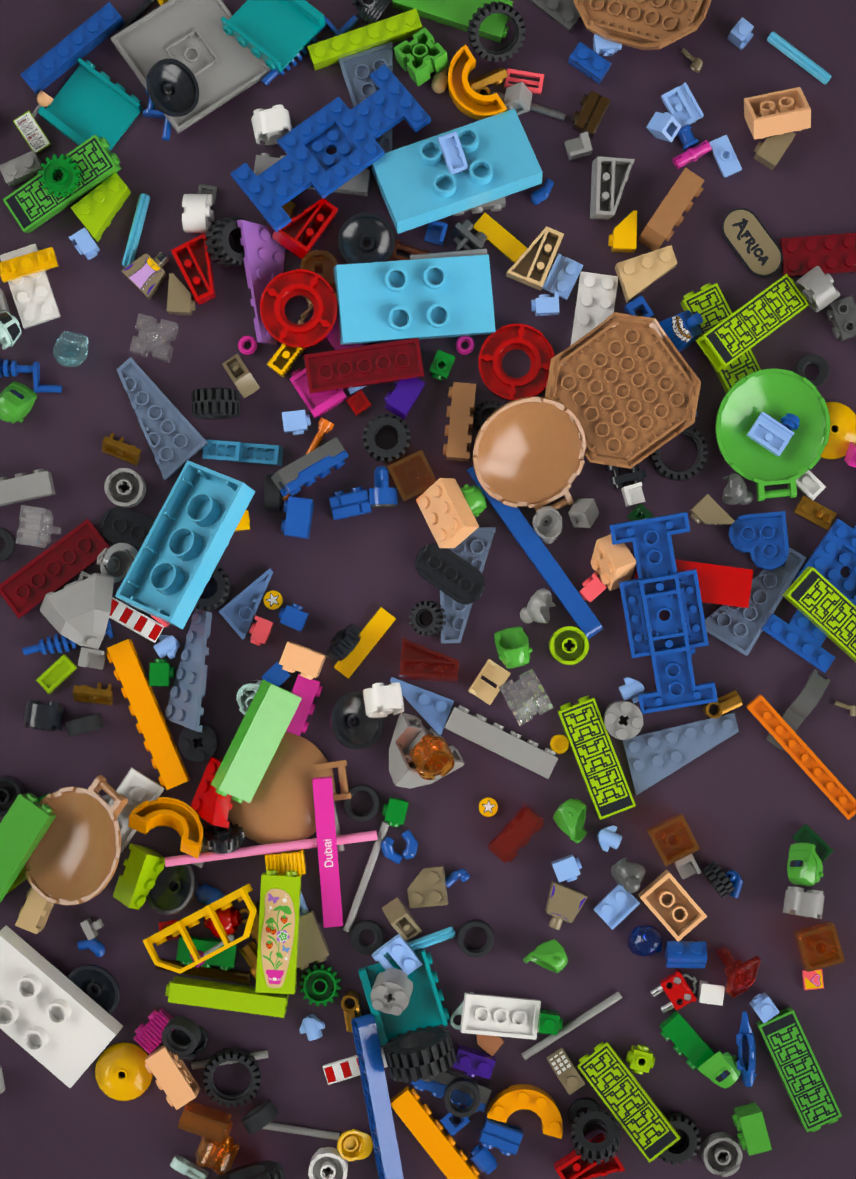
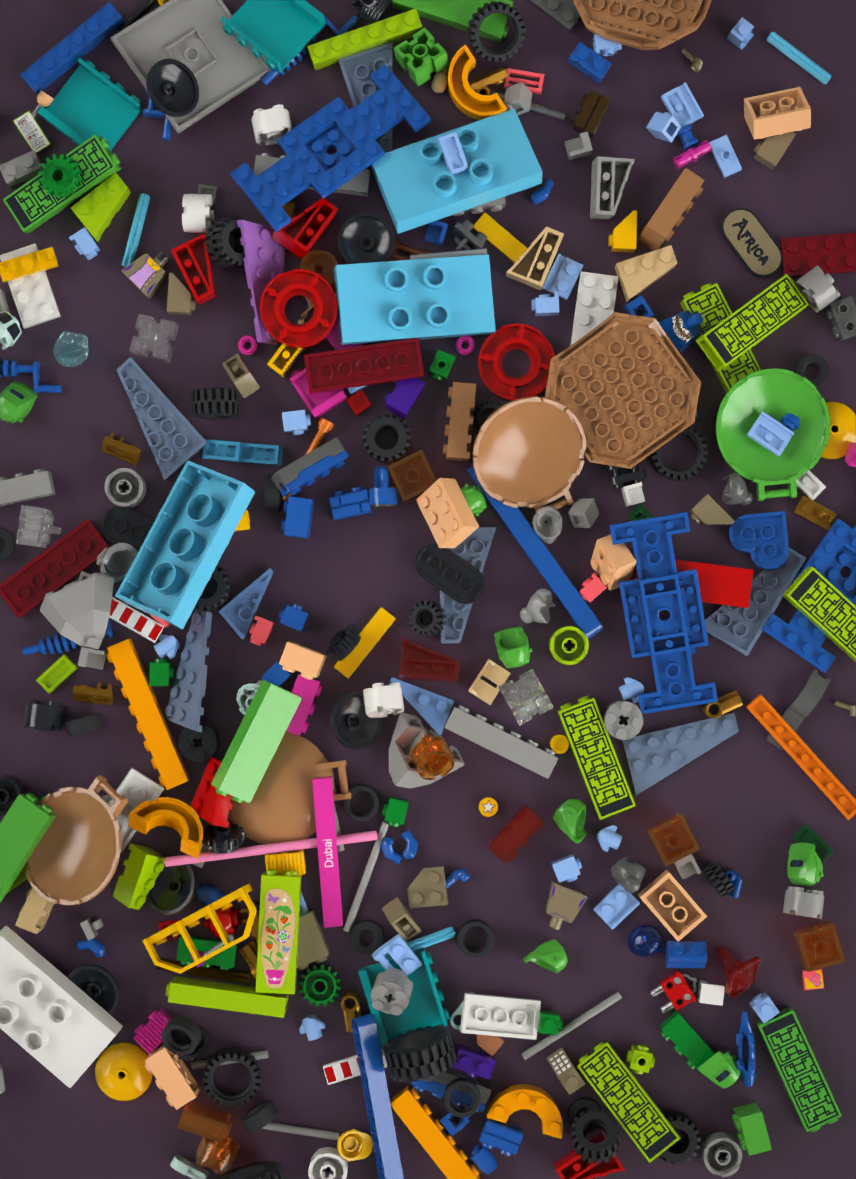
yellow tile [263,590,283,610] -> none

